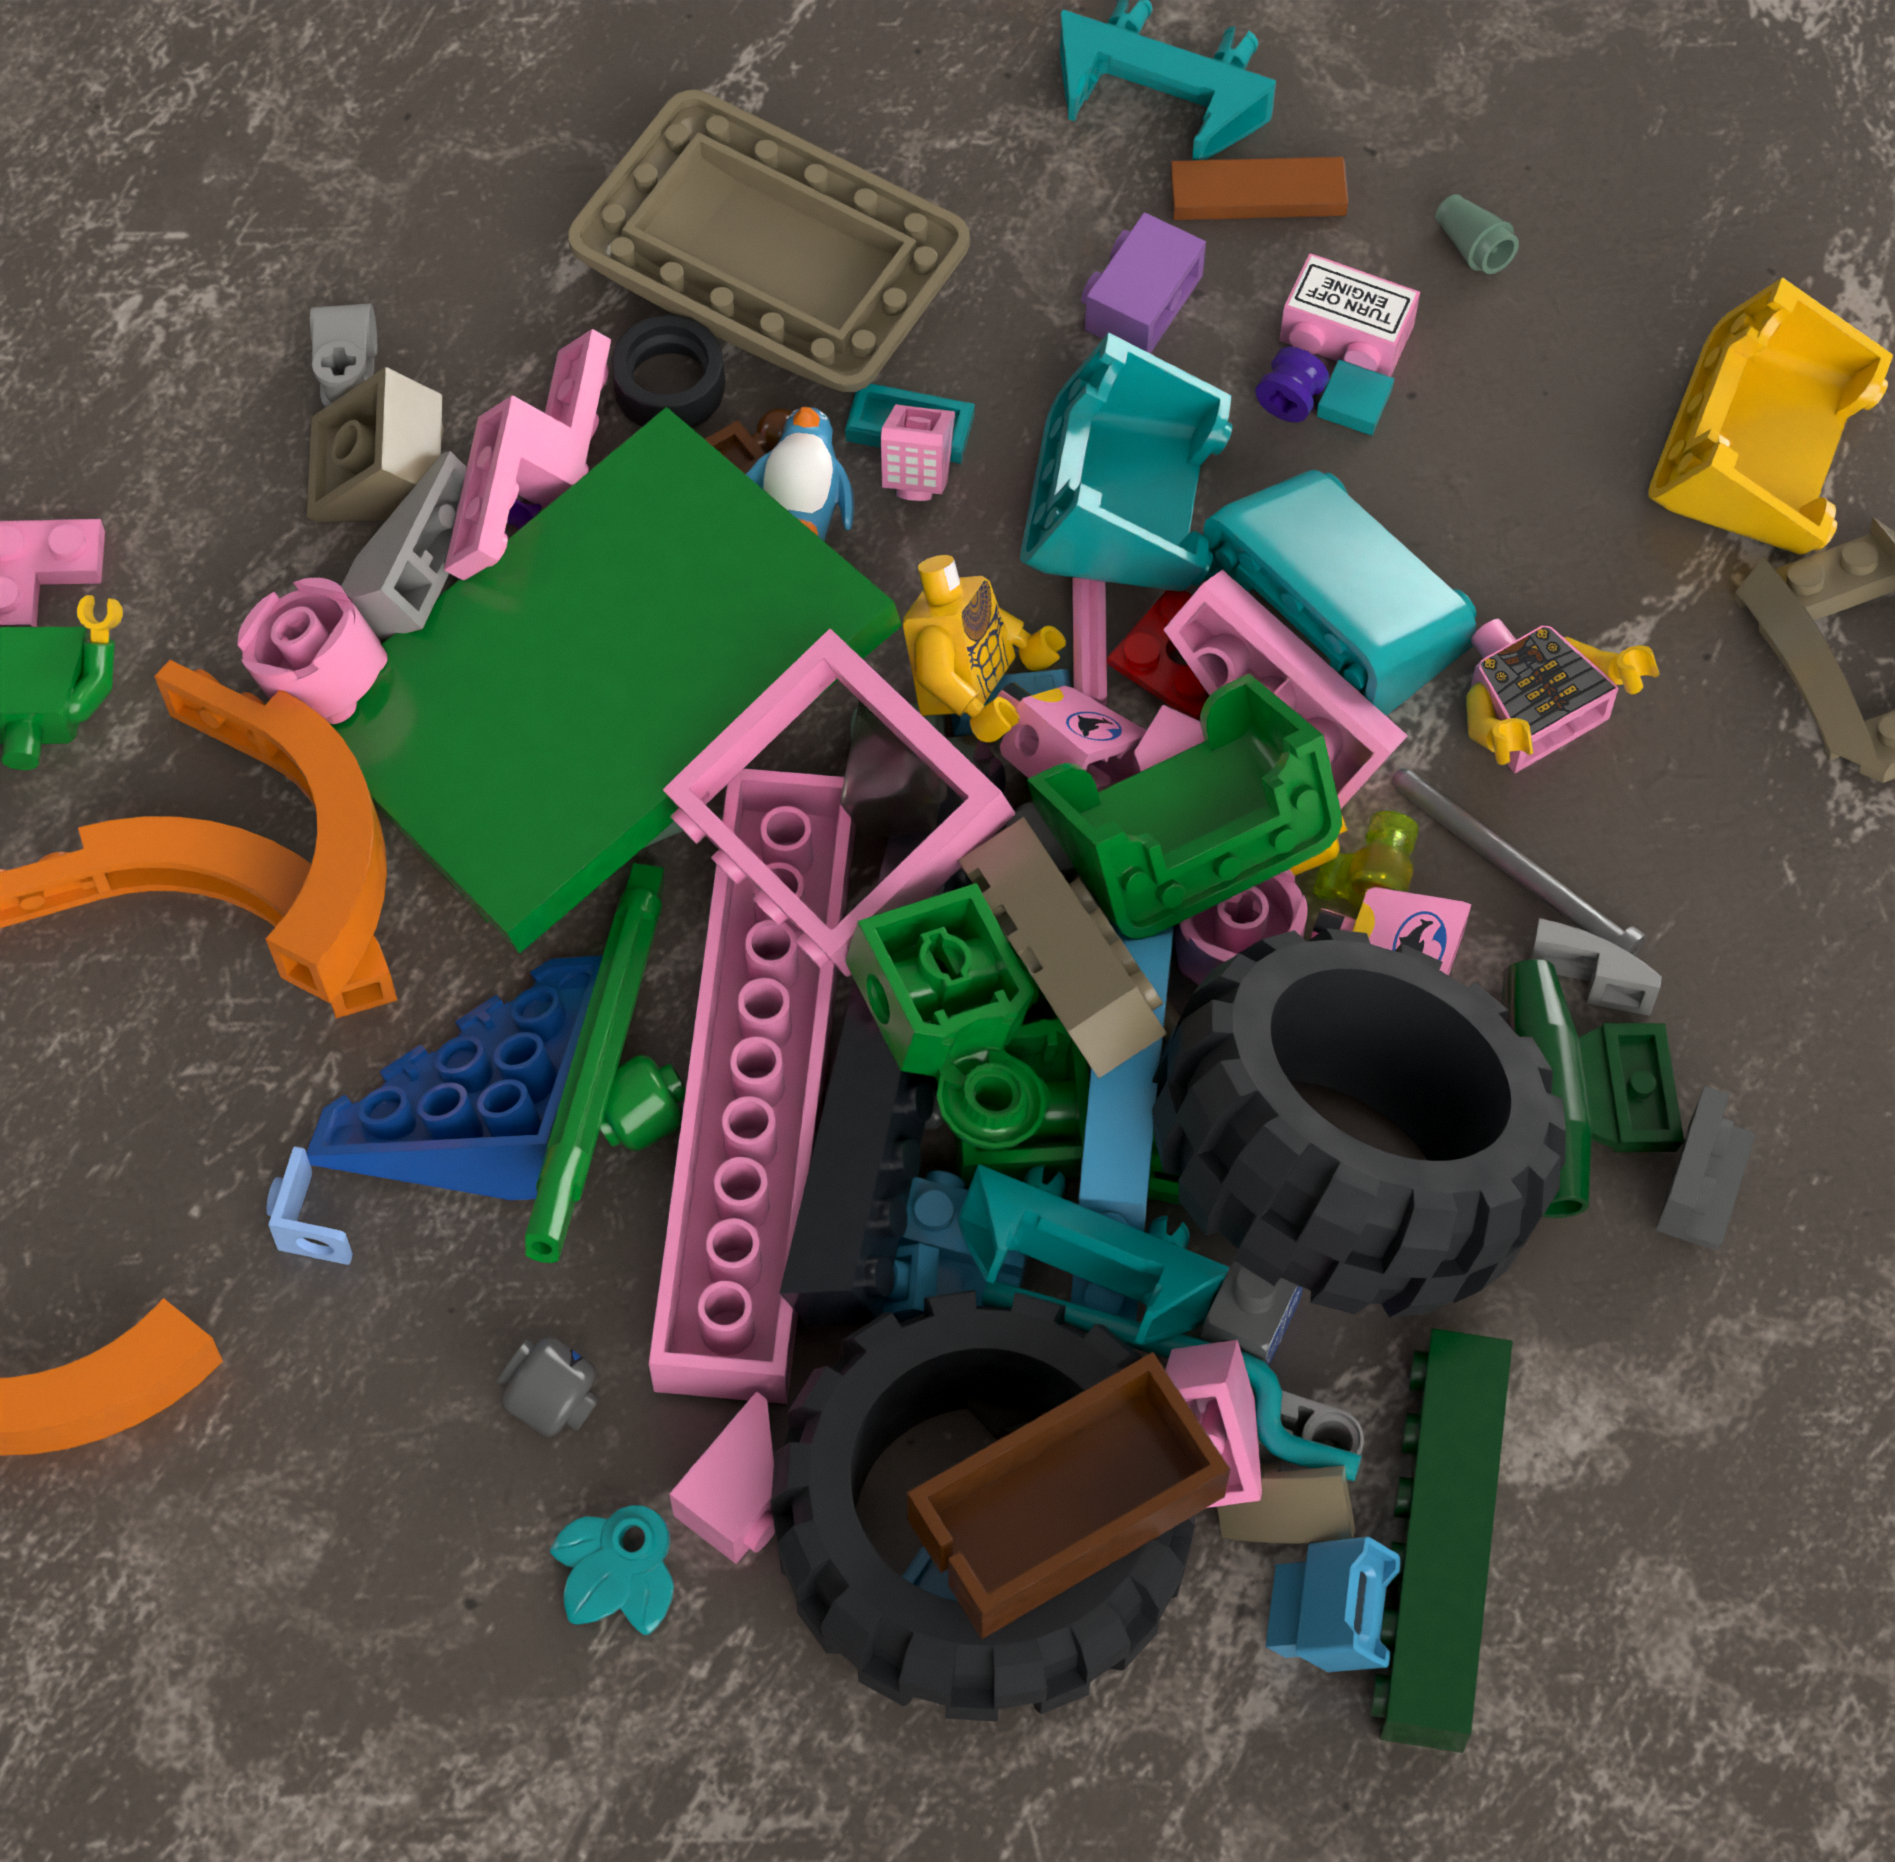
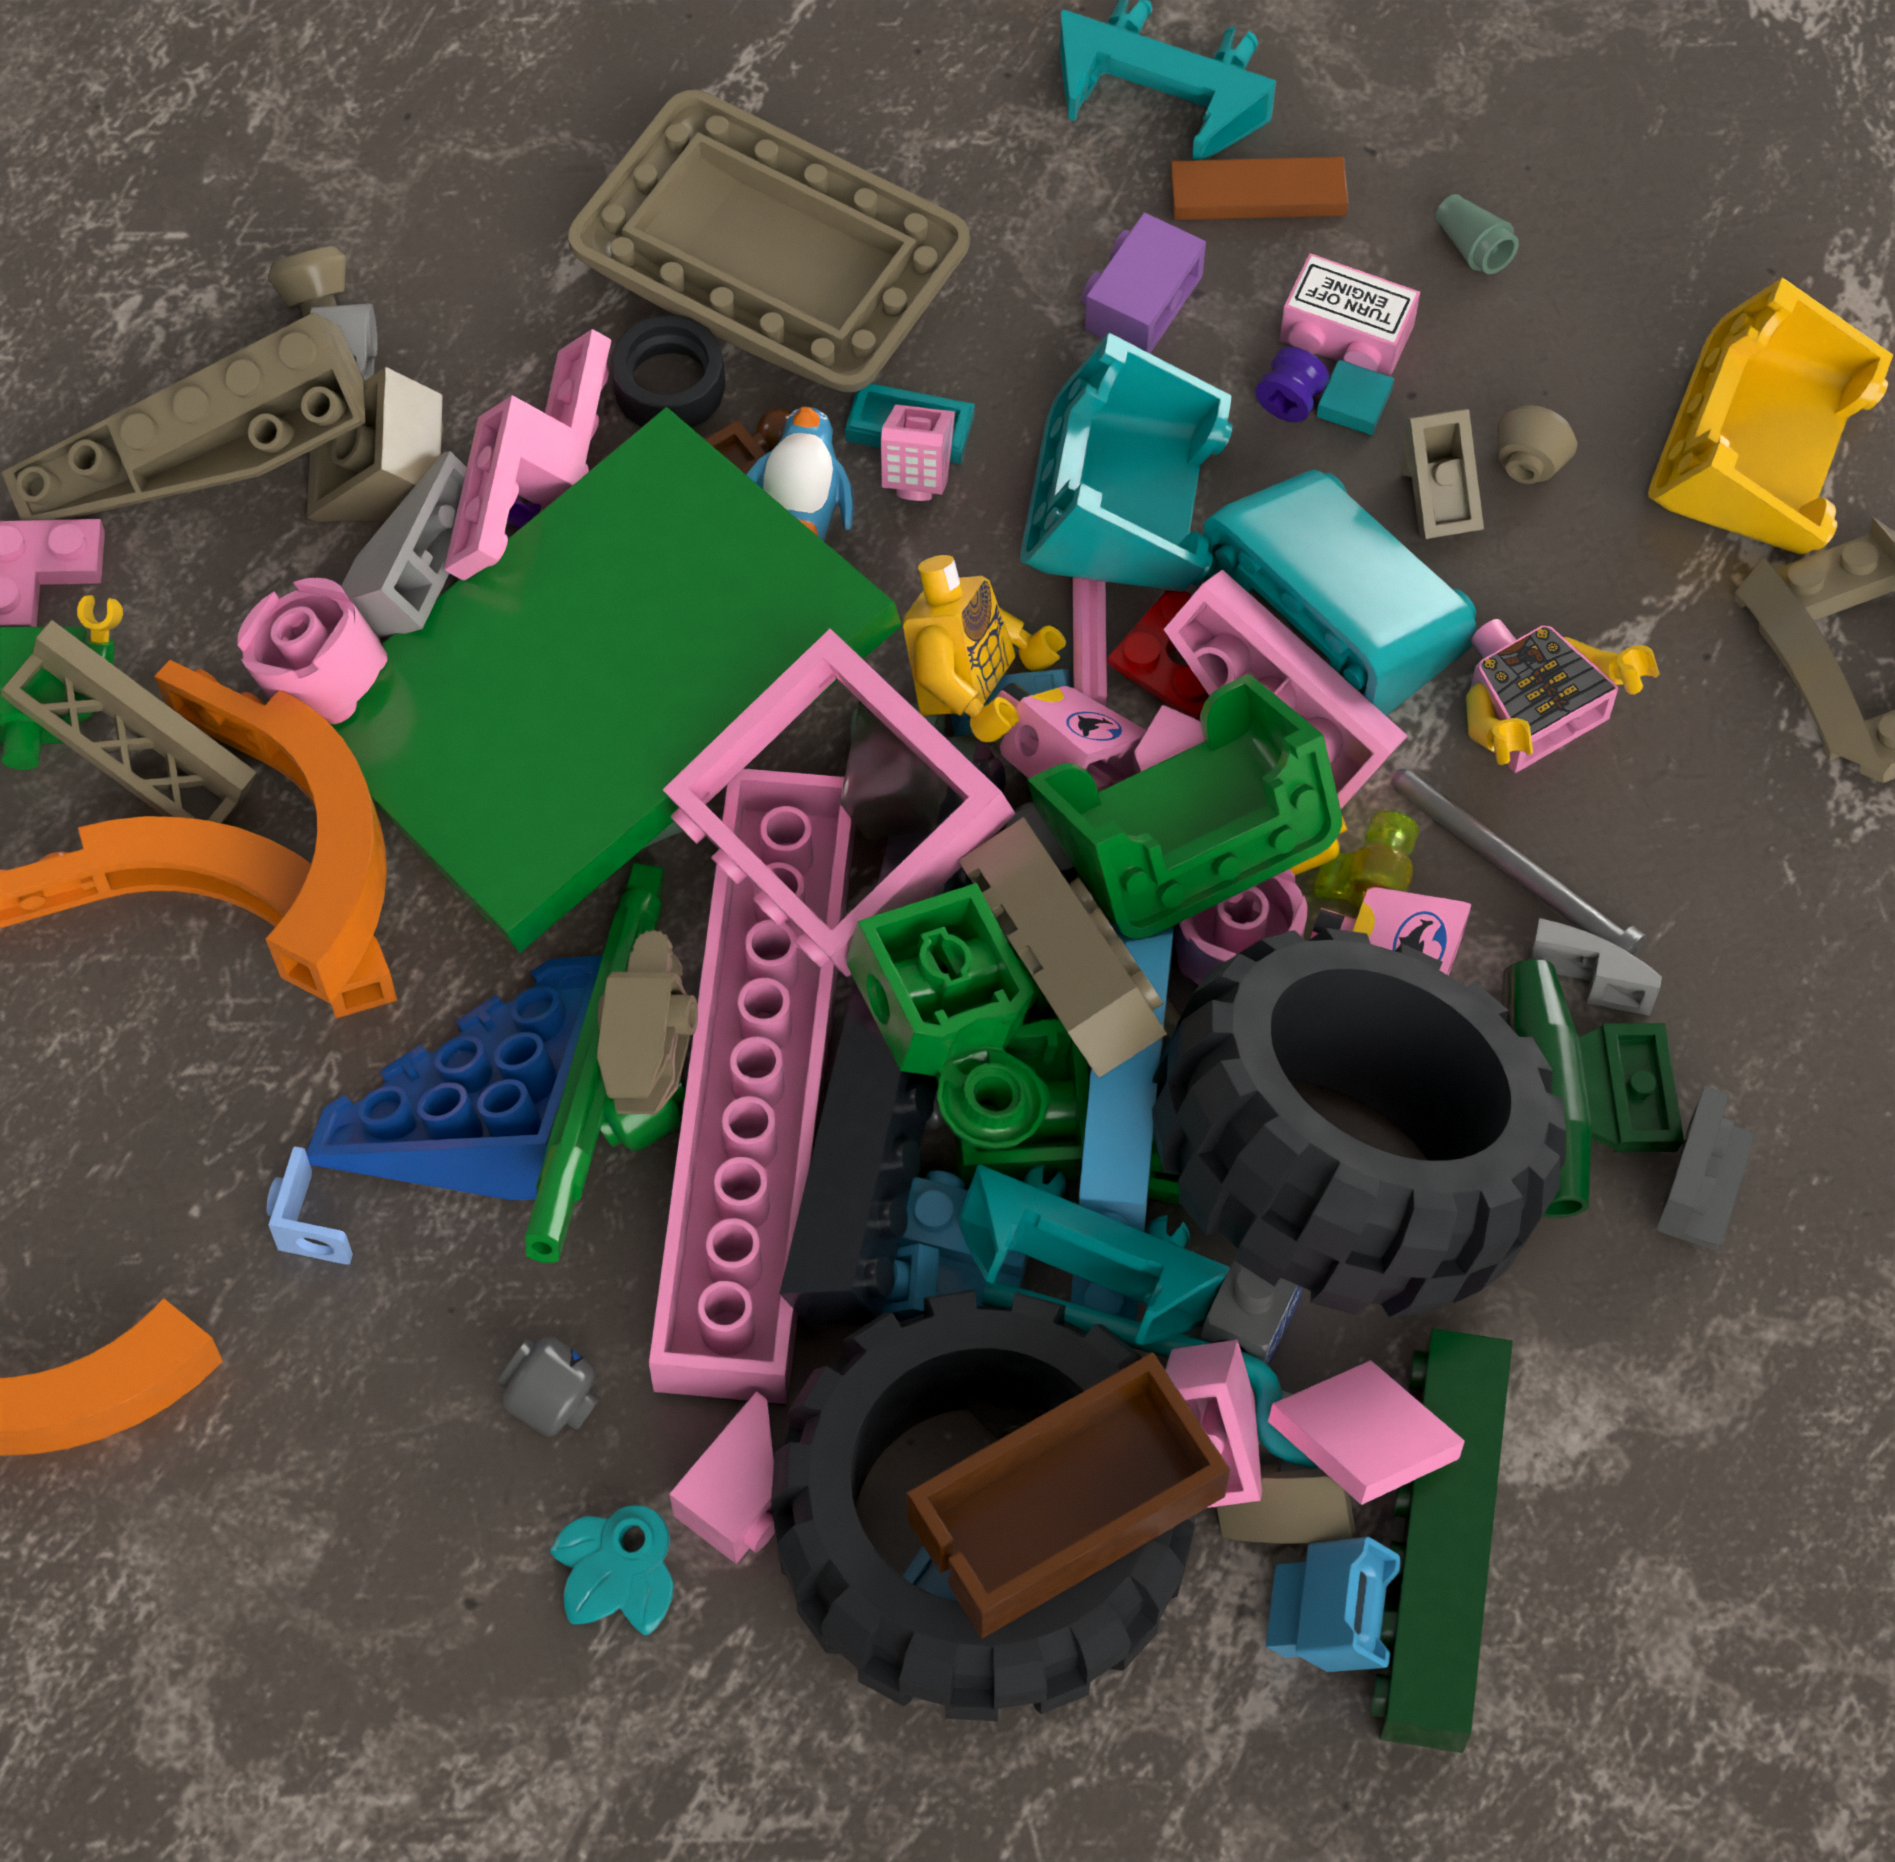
none -> dark tan fence [0,620,257,824]
none -> dark tan wedge [1,312,365,521]
none -> dark tan cone [268,246,347,316]
none -> dark tan hinge [597,929,698,1115]
none -> bright pink tile [1268,1360,1465,1505]
none -> dark tan slope [1400,408,1484,539]
none -> dark tan cone [1498,405,1577,484]

